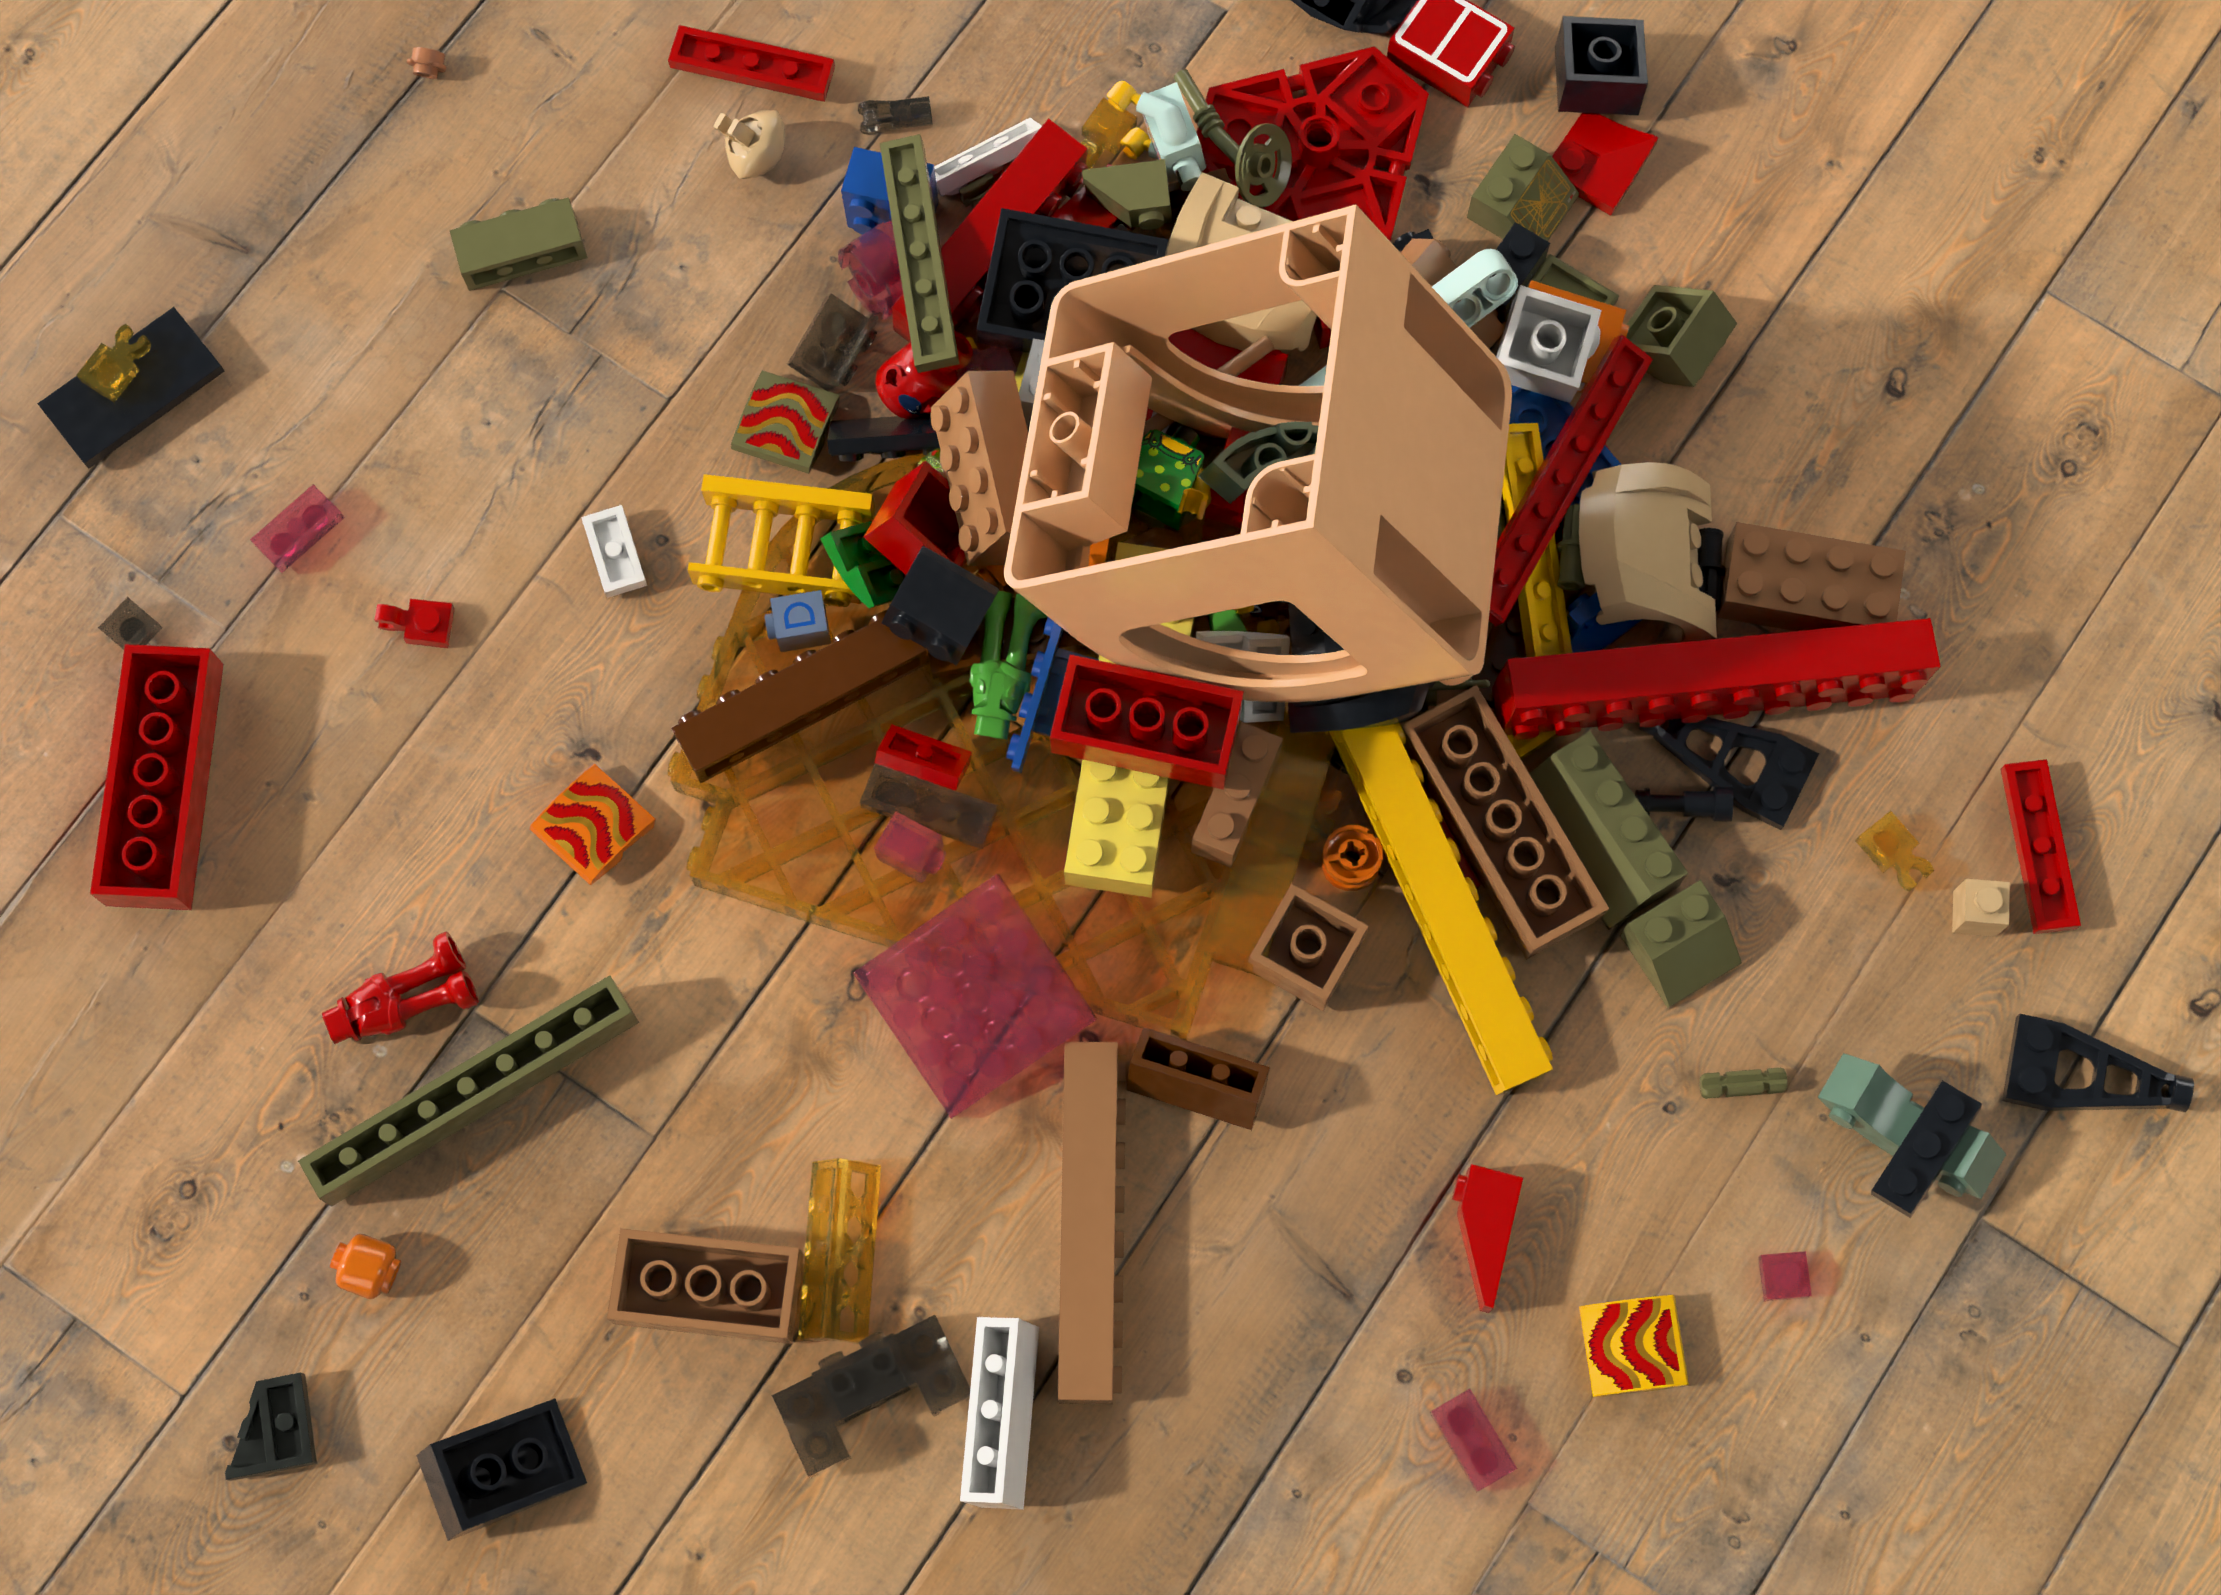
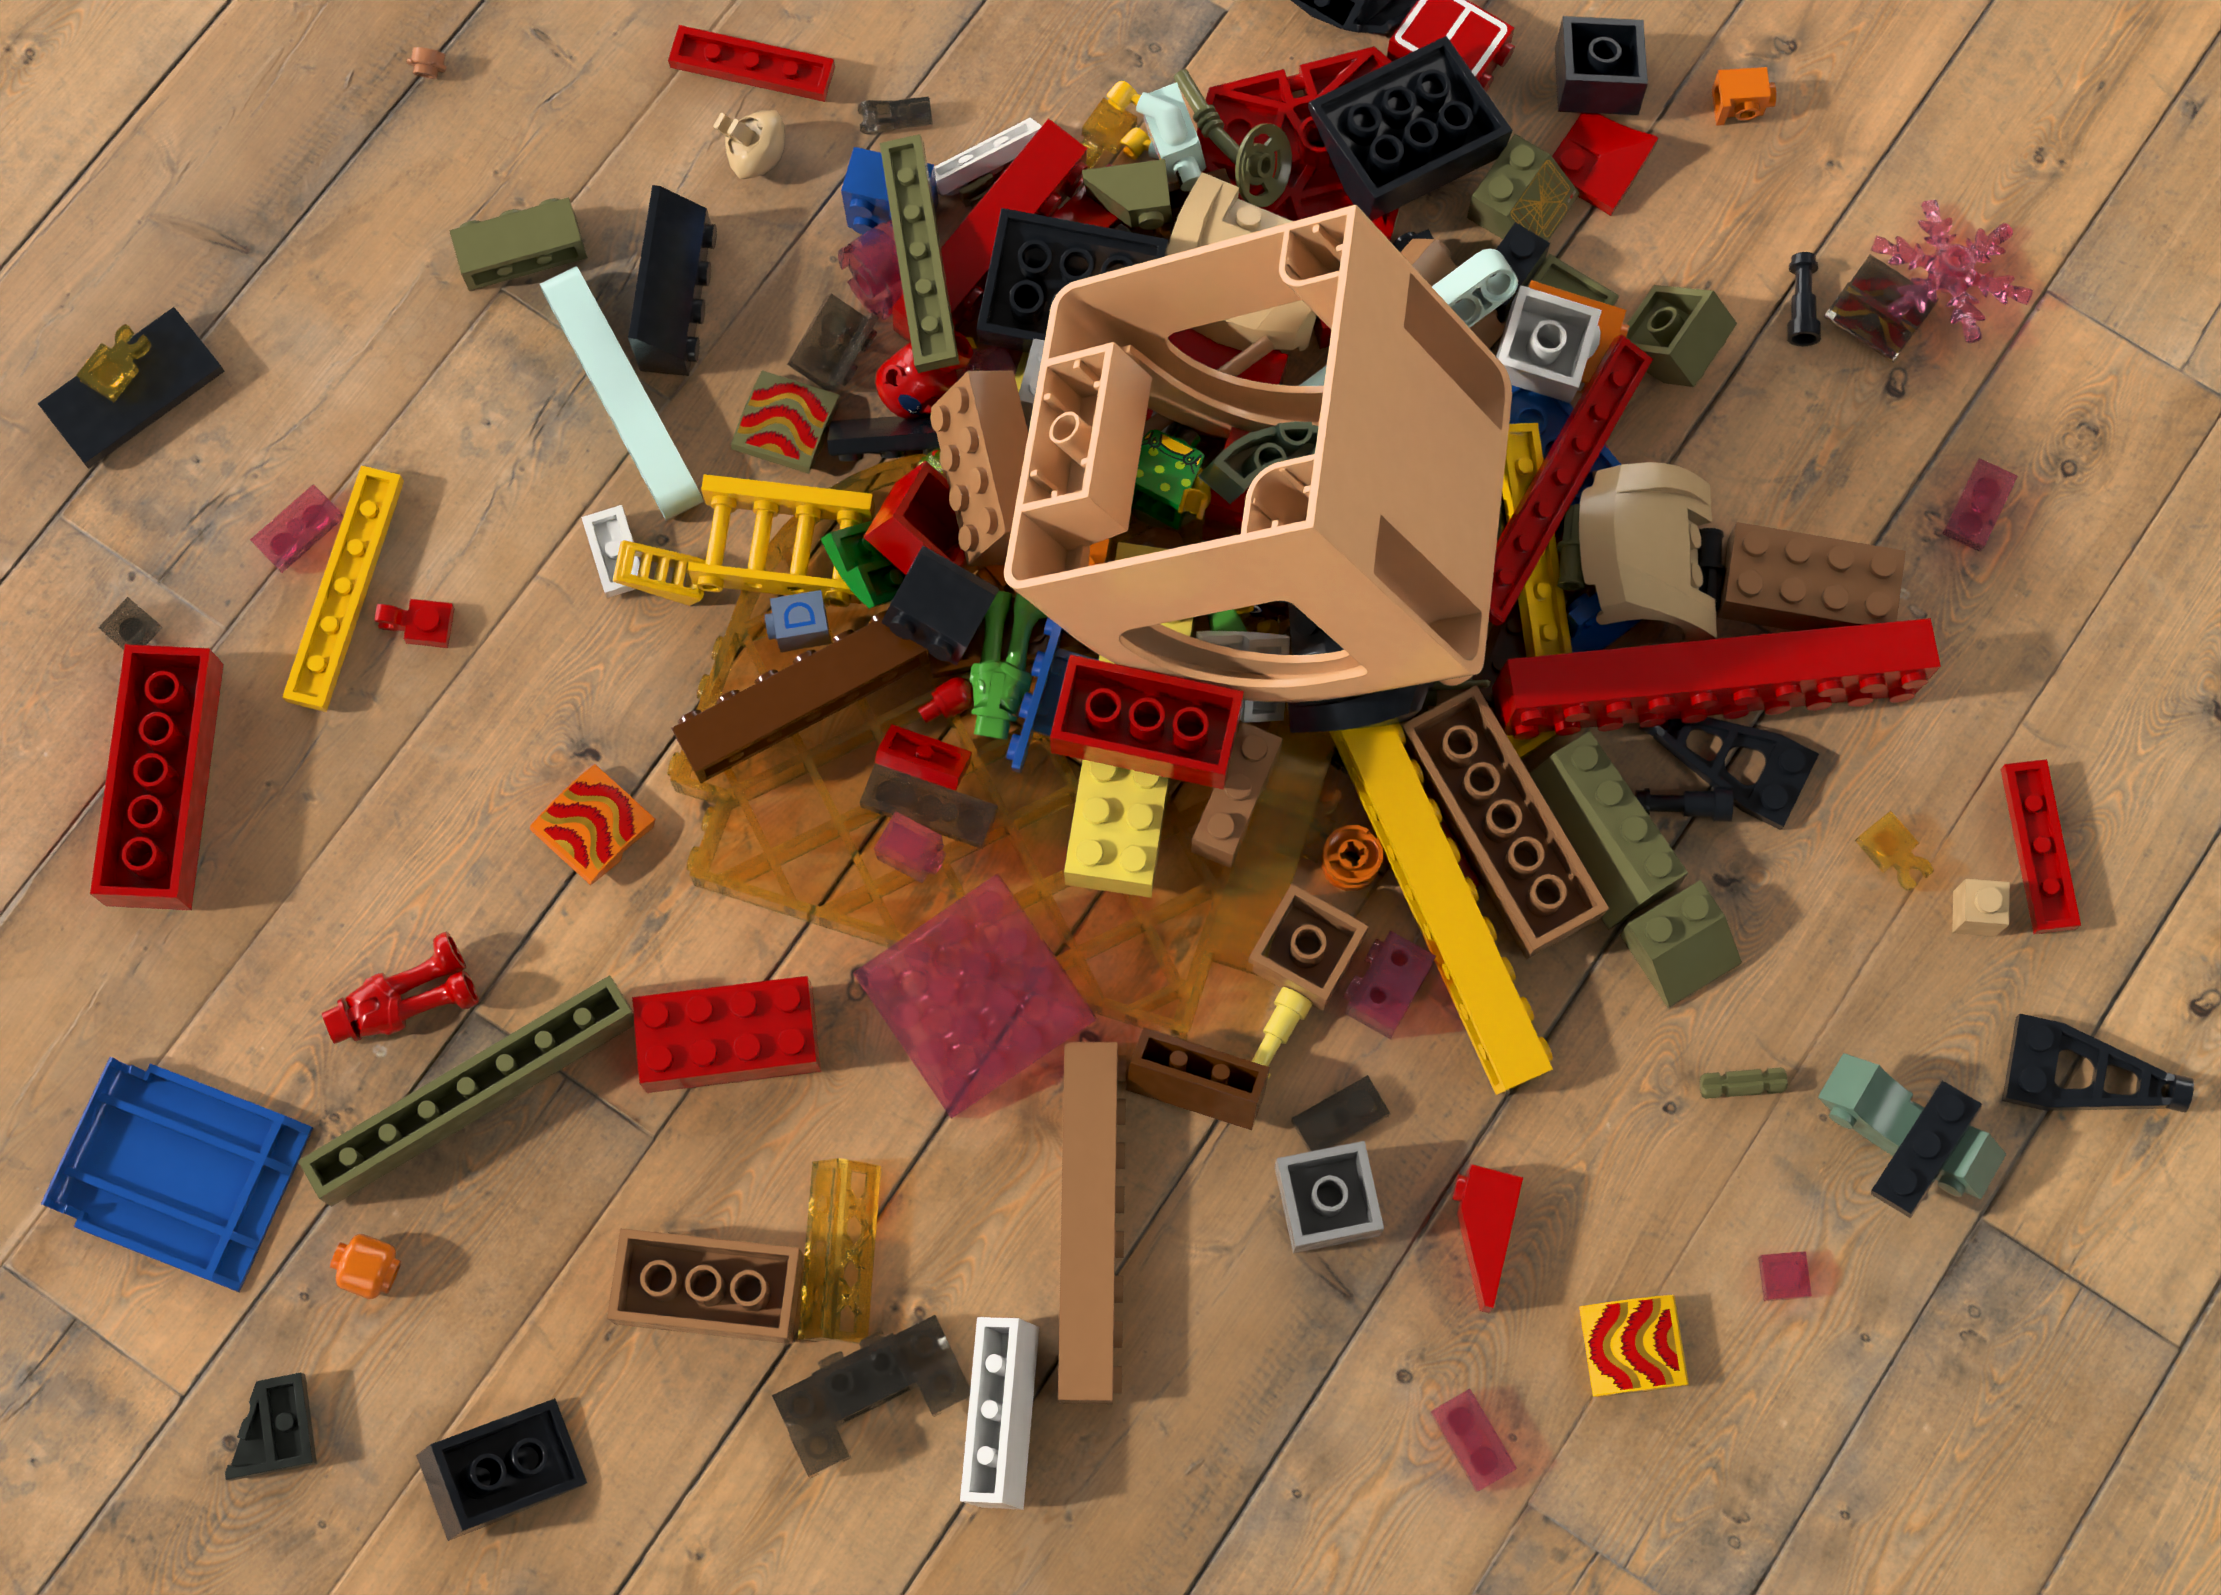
none -> blue piece [41,1057,314,1293]
none -> yellow plate [282,465,404,712]
none -> light aqua beam [540,266,704,521]
none -> yellow slope [613,540,706,606]
none -> black slope [628,185,717,376]
none -> red brick [632,976,821,1093]
none -> red cylinder [917,677,974,724]
none -> light yellow piece [1252,987,1313,1079]
none -> light grey brick [1275,1141,1384,1254]
none -> clear smoke plate [1291,1075,1390,1152]
none -> black slope [1308,36,1513,221]
none -> clear pink brick [1343,930,1436,1039]
none -> orange brick [1712,67,1776,126]
none -> black piece [1787,252,1821,347]
none -> clear smoke slope [1824,254,1939,362]
none -> clear pink piece [1870,200,2033,343]
none -> clear pink plate [1942,458,2018,552]

